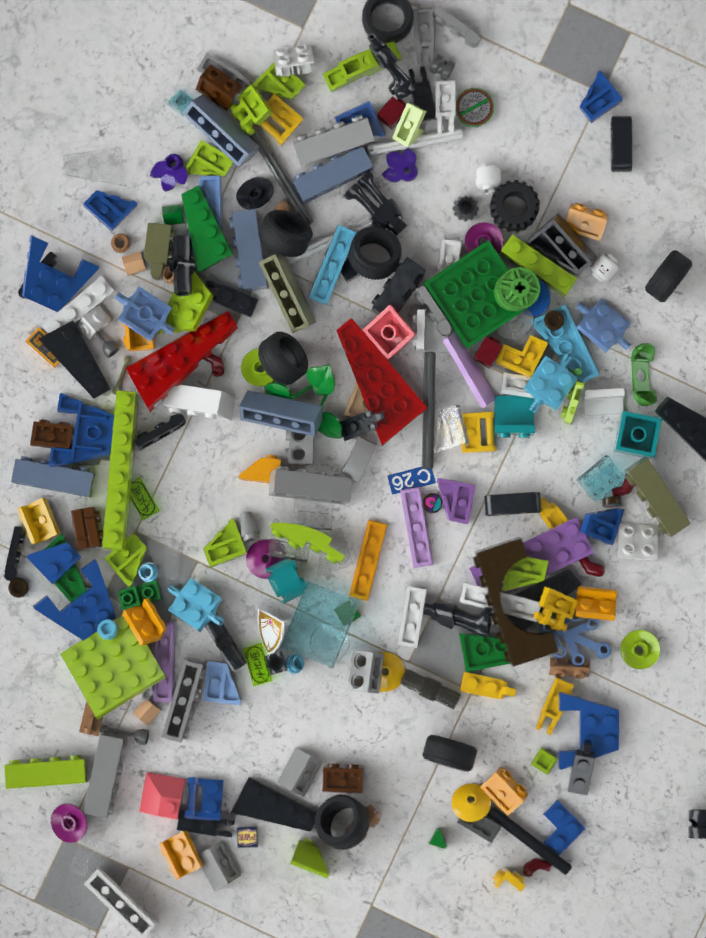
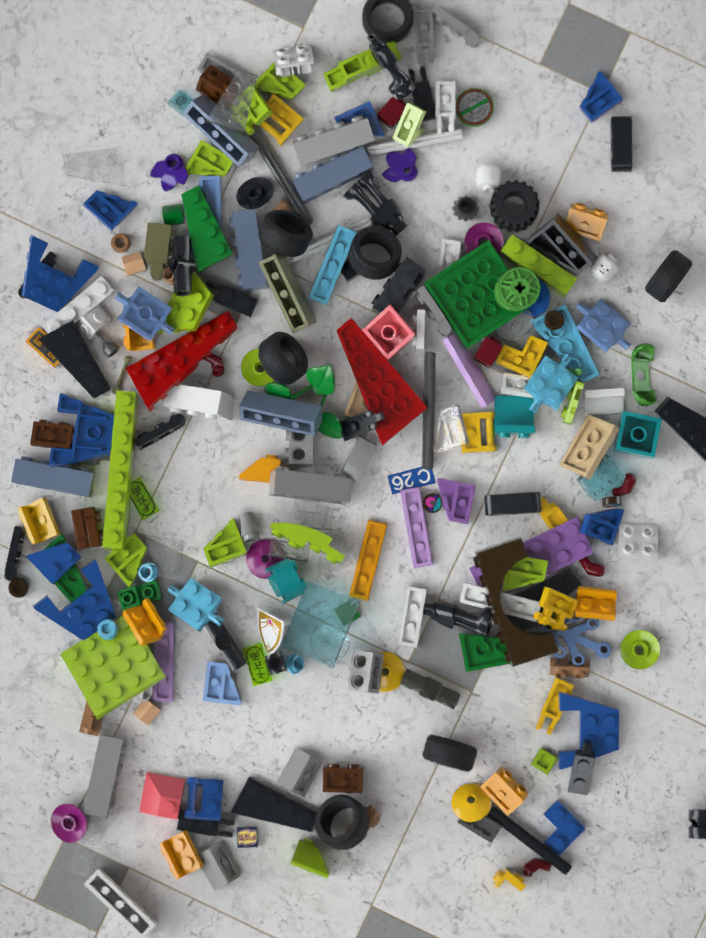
lime brick [4,755,88,789] -> none
dark grey hinge [101,725,149,745] -> none
light grey brick [162,660,206,743] -> none
dark grey wheel [429,54,455,81] -> none
green slope [429,828,447,849] -> none
yellow hinge [460,672,516,700] -> none
olive brick [625,457,691,537] -> none
none -> clear wing [206,70,257,132]
none -> tan plate [559,414,619,480]

